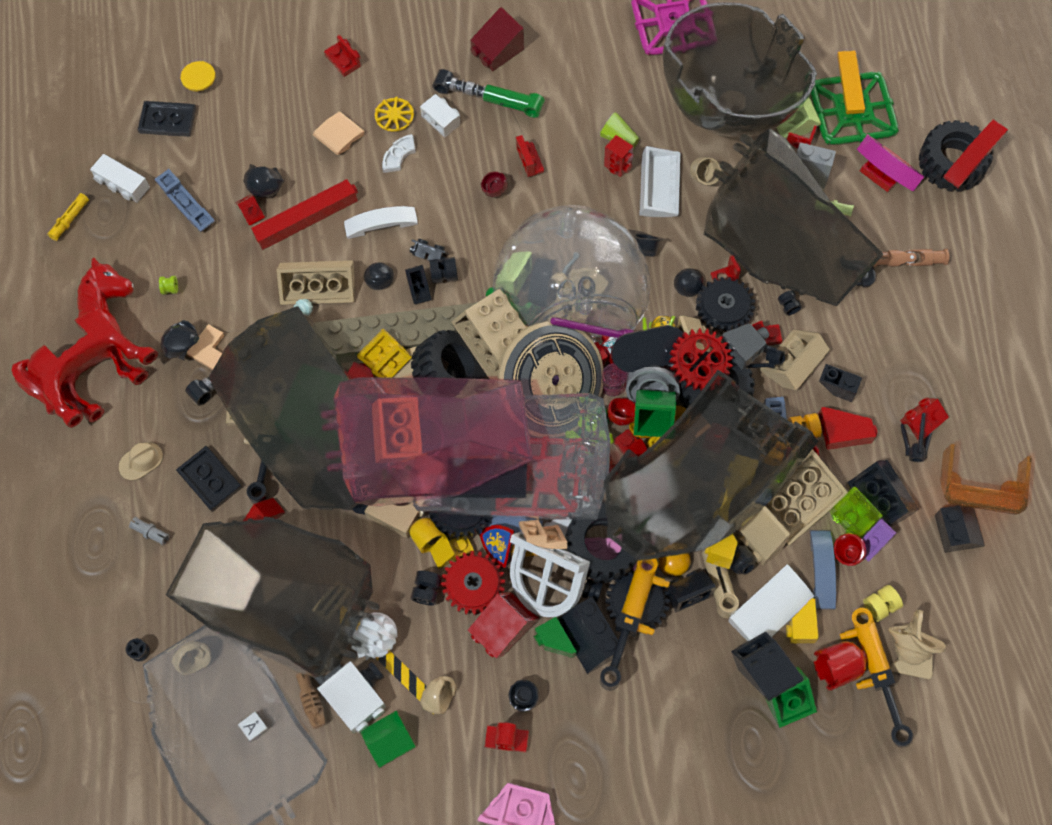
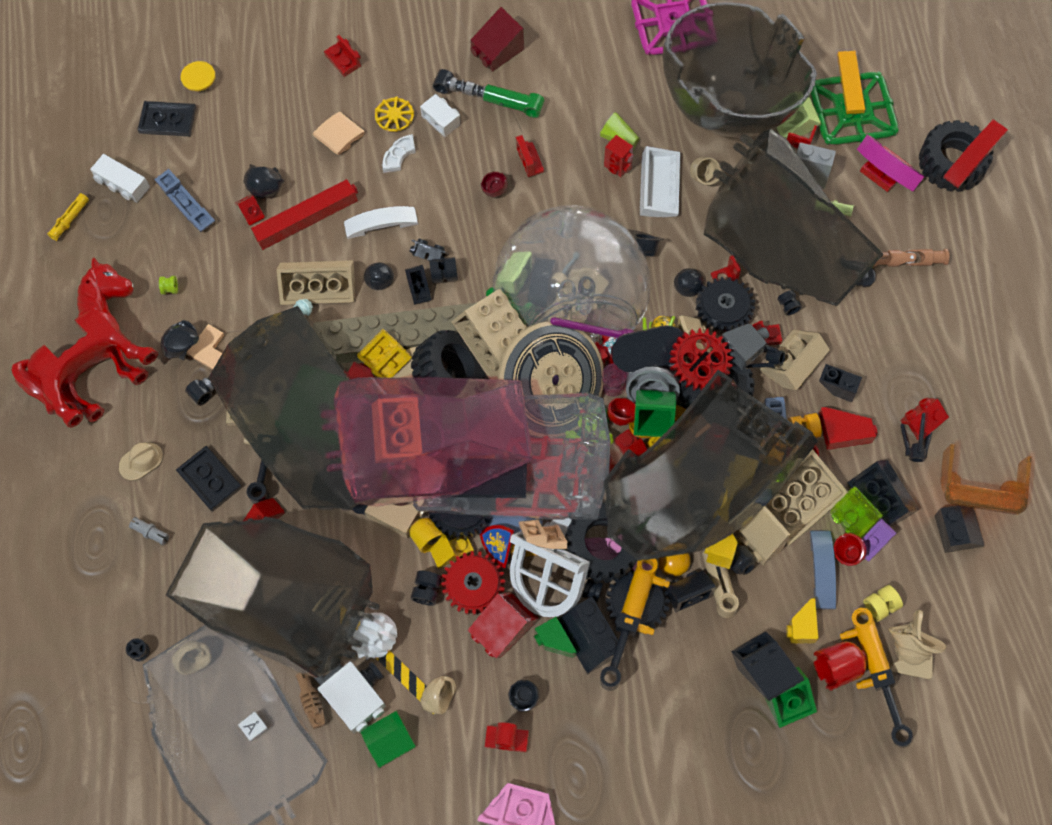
white slope [728,564,814,641] -> none

